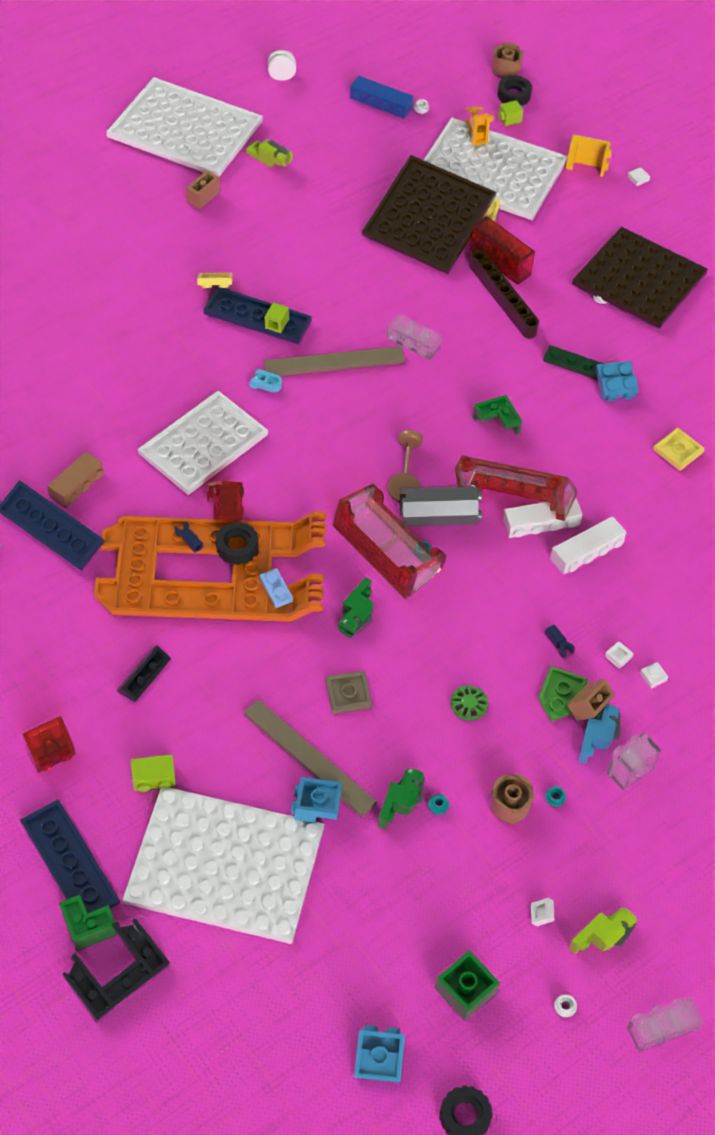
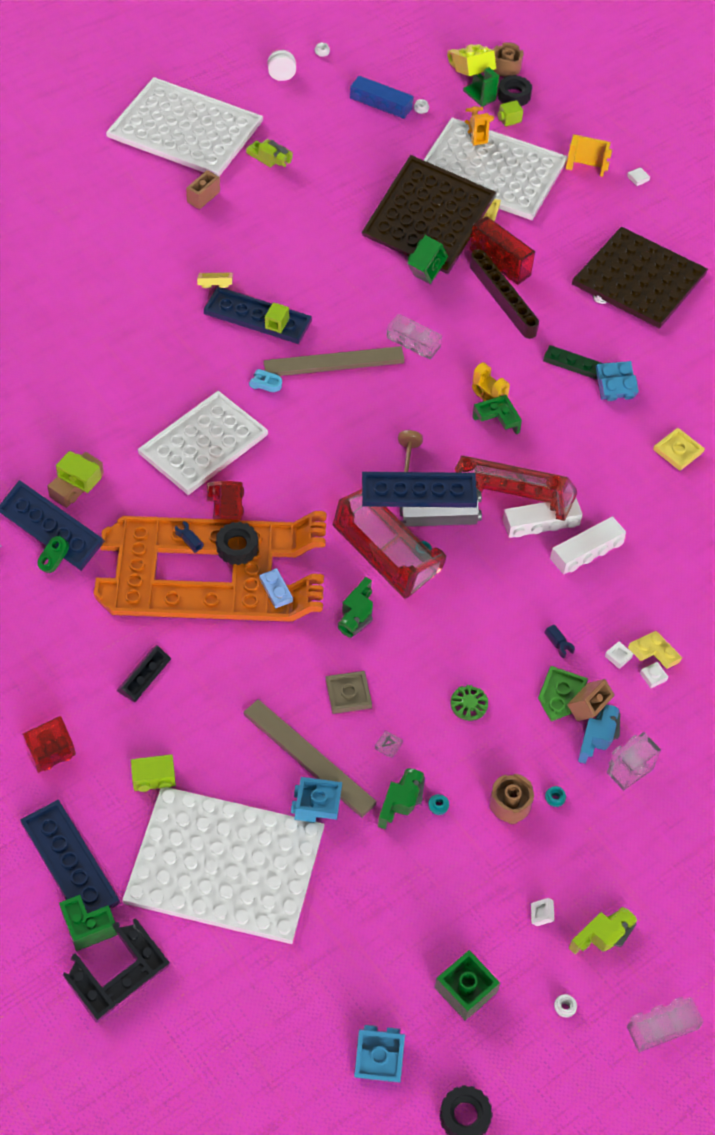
none -> green plate [37,536,69,573]
none -> lime brick [56,451,102,493]
none -> white plate [315,43,330,57]
none -> dark blue plate [362,472,477,508]
none -> clear tile [375,730,403,758]
none -> green brick [407,235,448,285]
none -> neon yellow brick [447,44,496,76]
none -> green panel [463,67,499,107]
none -> yellow piece [472,362,510,401]
none -> light yellow plate [628,631,682,669]

